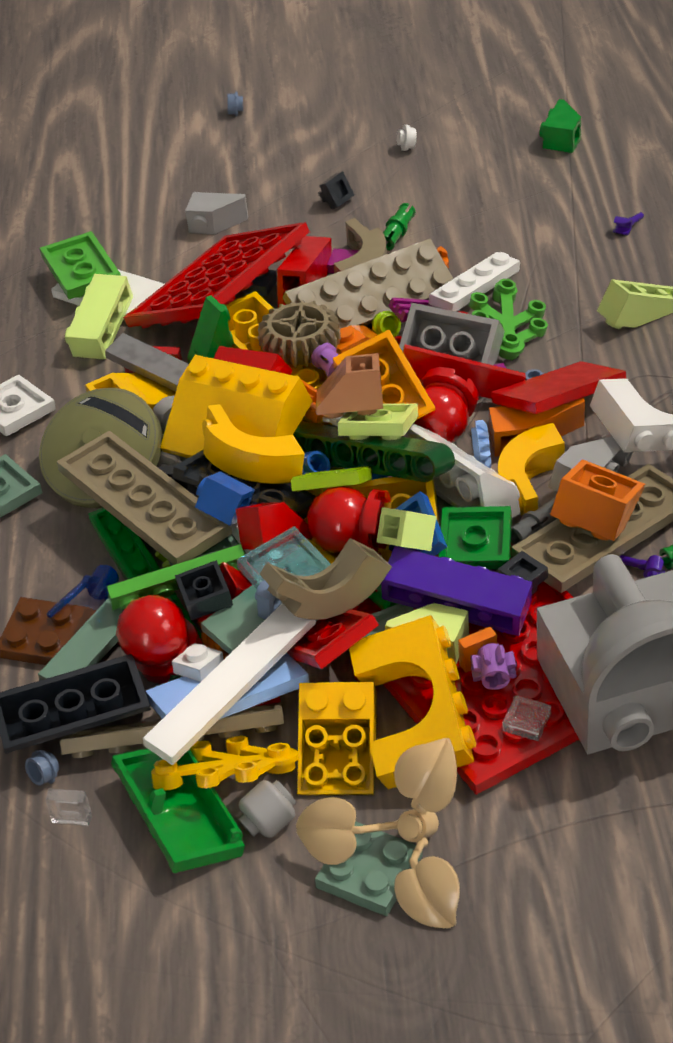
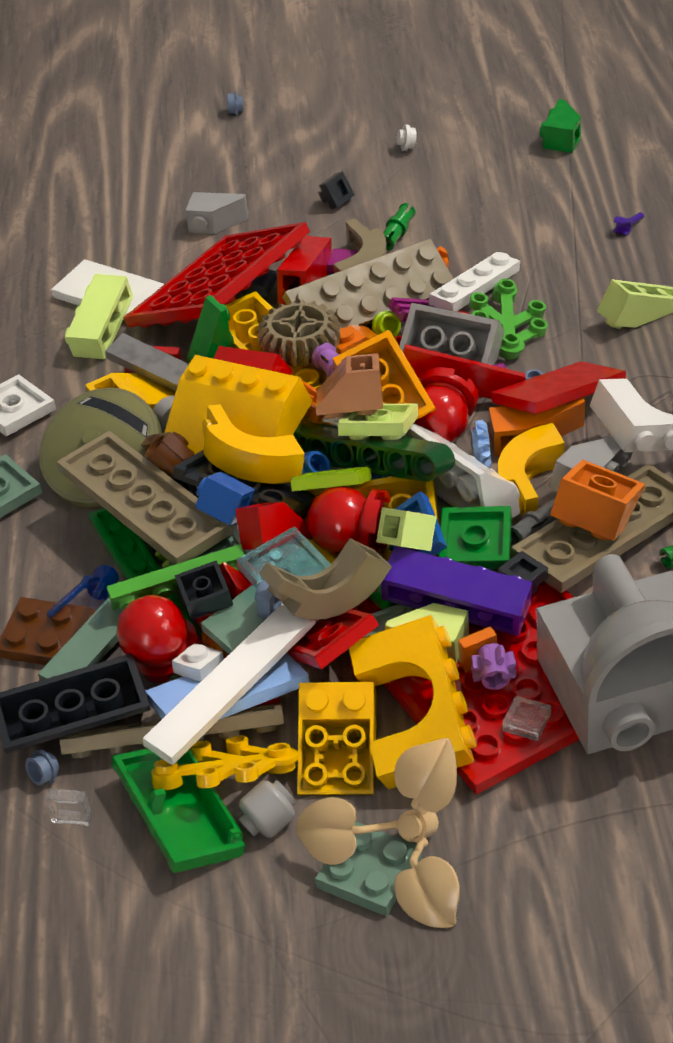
bright green plate [40,231,121,300] -> none
dark purple hand [620,555,665,578] -> none
none -> reddish brown plate [141,432,195,478]

